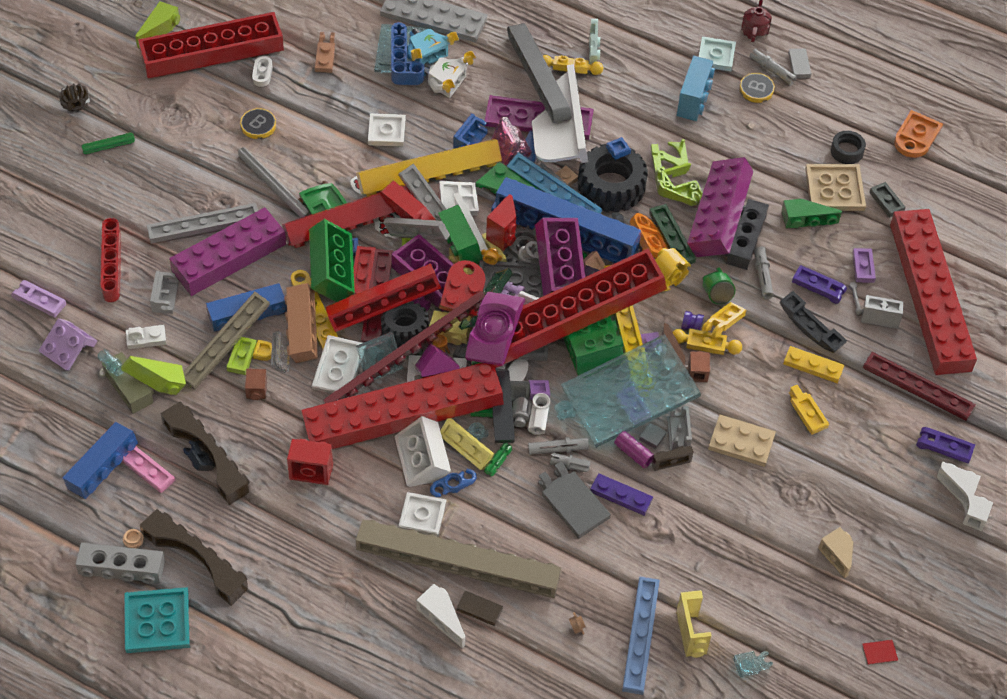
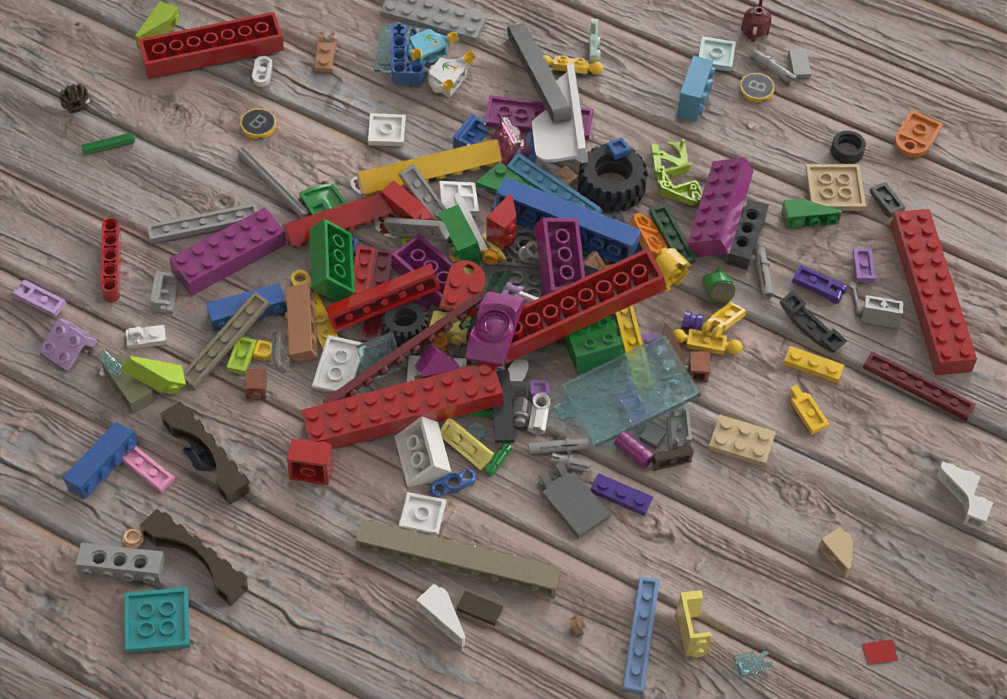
dark purple plate [916,427,976,464] -> none

